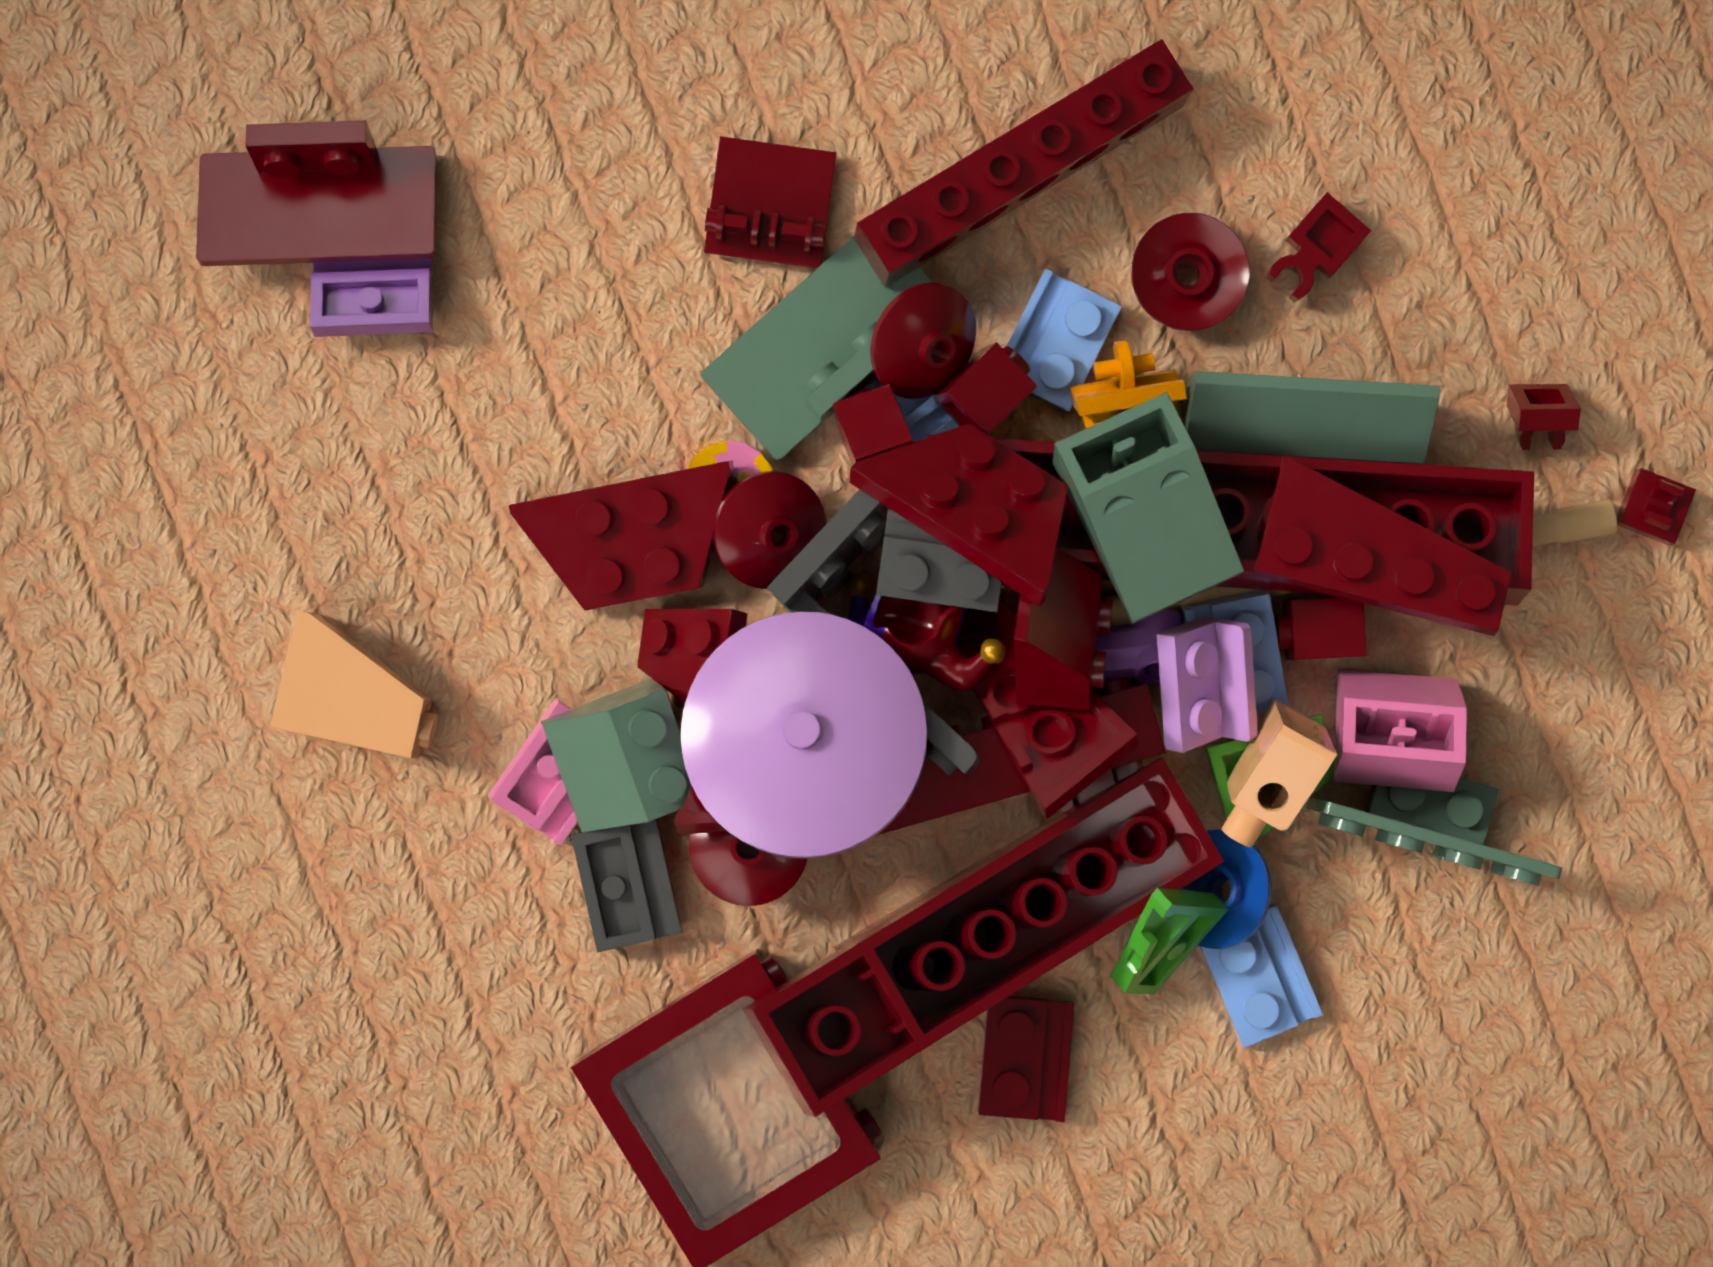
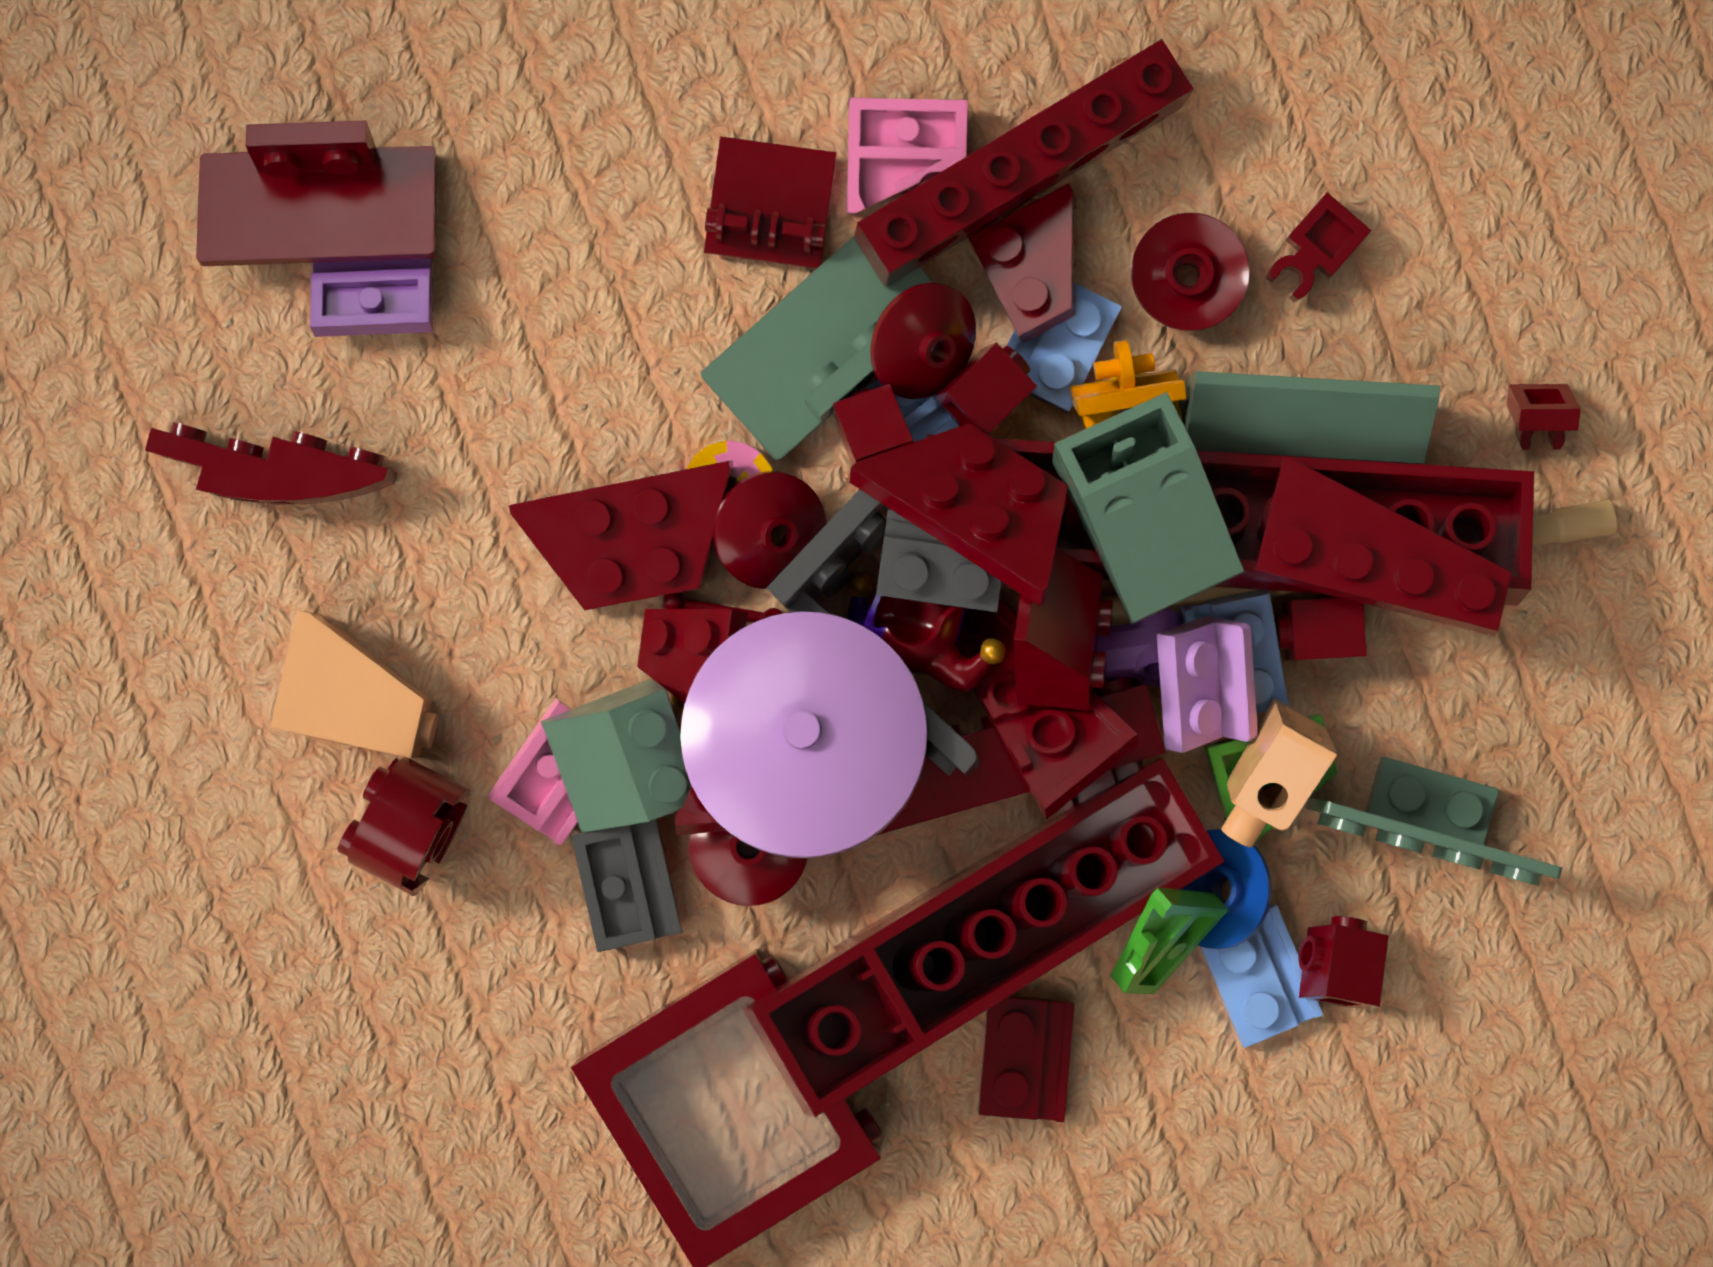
bright pink slope [1333,669,1467,792] -> none
dark red tile [1616,468,1696,546] -> none
none -> dark red slope [145,422,397,505]
none -> dark red brick [337,757,471,896]
none -> dark red hinge [662,592,783,622]
none -> bright pink wing [847,98,968,213]
none -> dark red wing [968,183,1077,343]
none -> dark red brick [1298,916,1389,1008]

